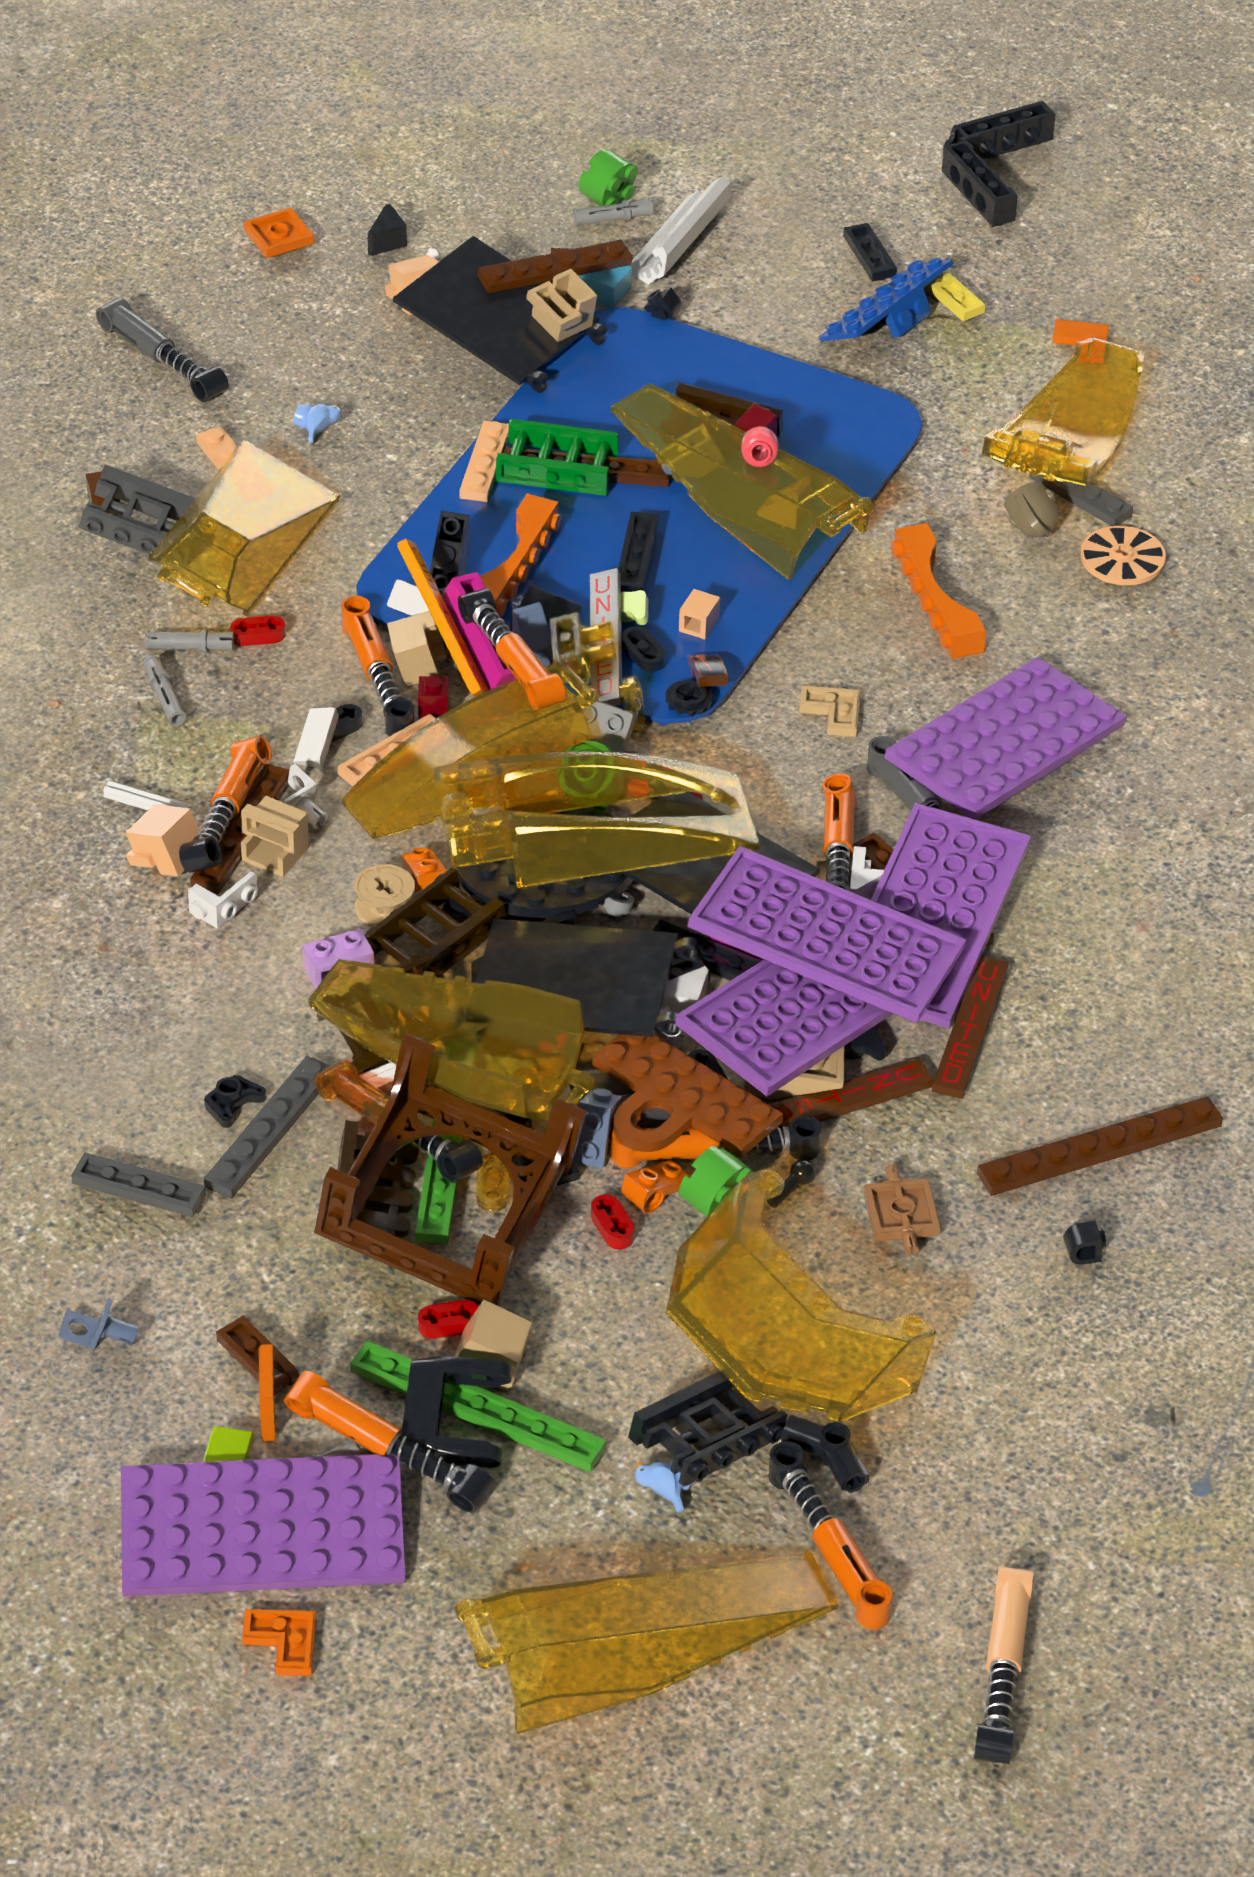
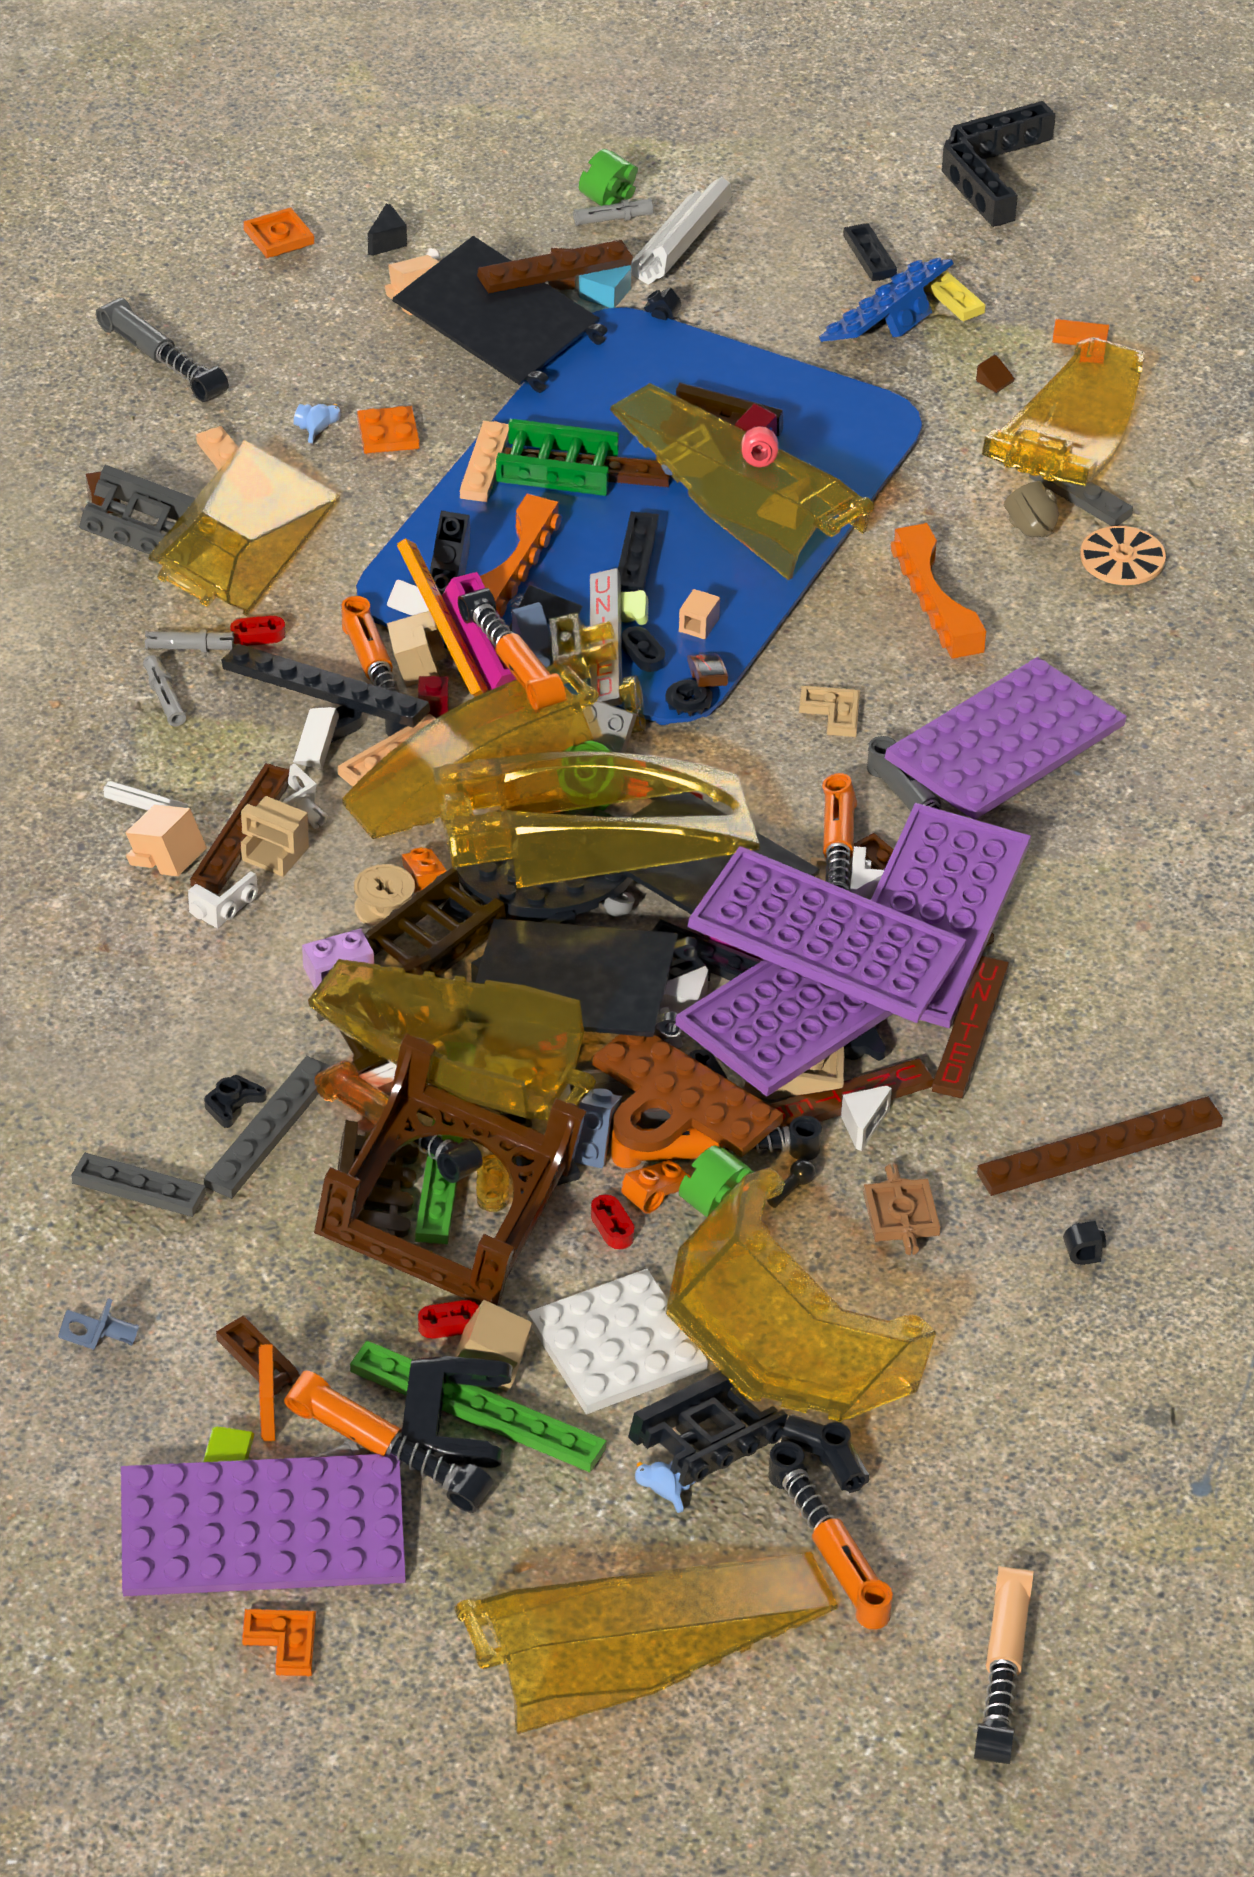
piece [179,735,272,873] -> none
tan plate [526,269,597,342] -> none
none -> black plate [221,644,430,728]
none -> orange plate [357,406,419,454]
none -> white plate [527,1269,708,1414]
none -> white slope [841,1086,892,1151]
none -> reddish brown slope [976,355,1015,393]

